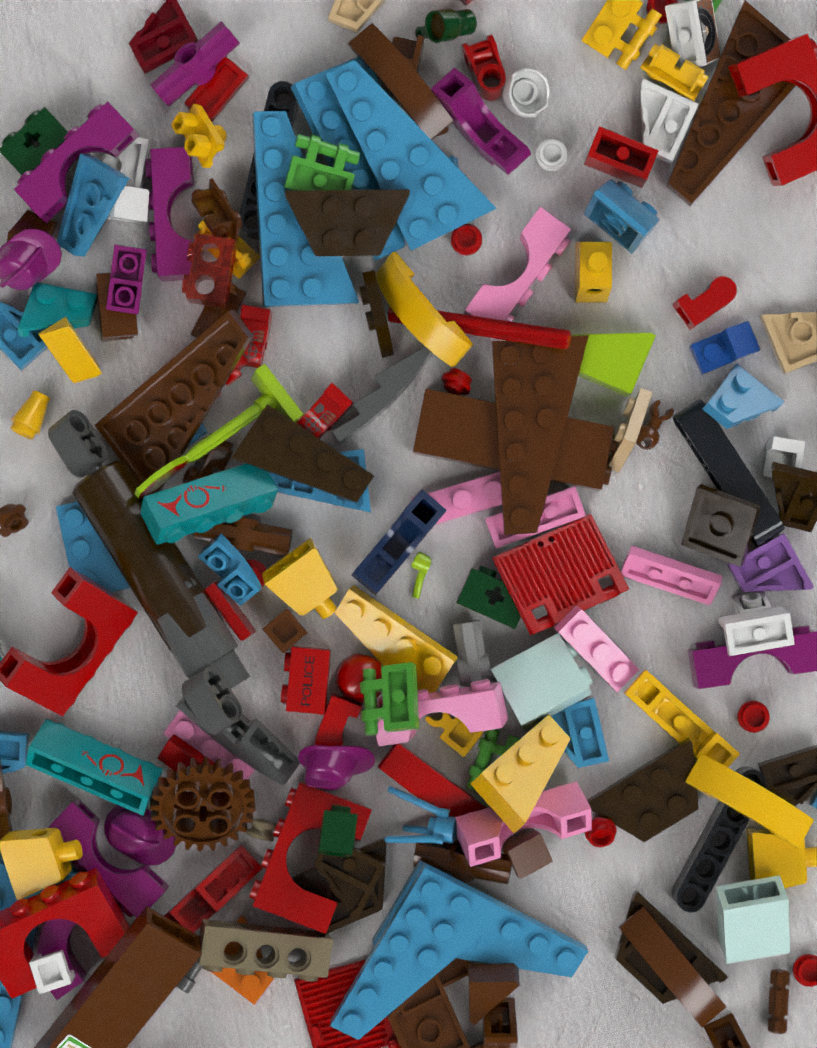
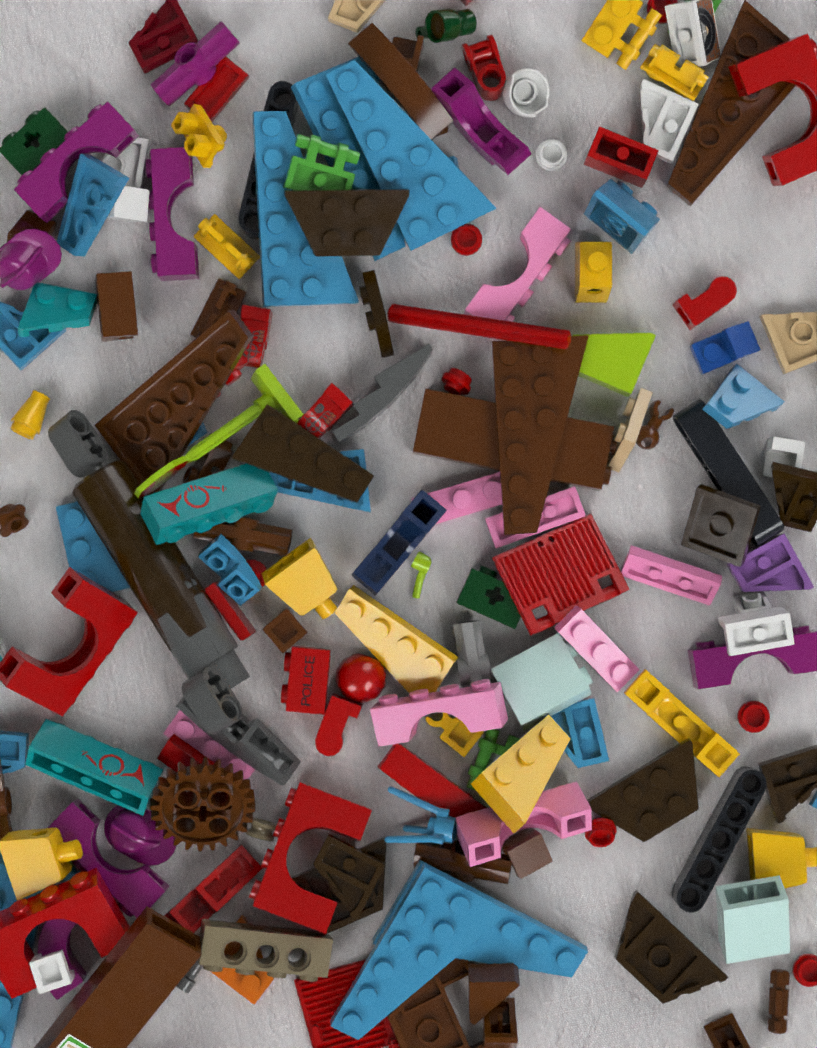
yellow slope [38,317,103,384] -> none
magenta slope [106,244,147,314] -> none
clear red brick [182,233,237,309] -> none
reddish brown hinge [191,178,242,244] -> none
magenta piece [298,745,376,790] -> none
dark green brick [317,805,358,858] -> none
bright green plate [360,662,419,735] -> none
yellow slope [376,252,473,367] -> none
reddish brown slope [618,906,727,1027] -> none
yellow slope [685,754,814,848] -> none

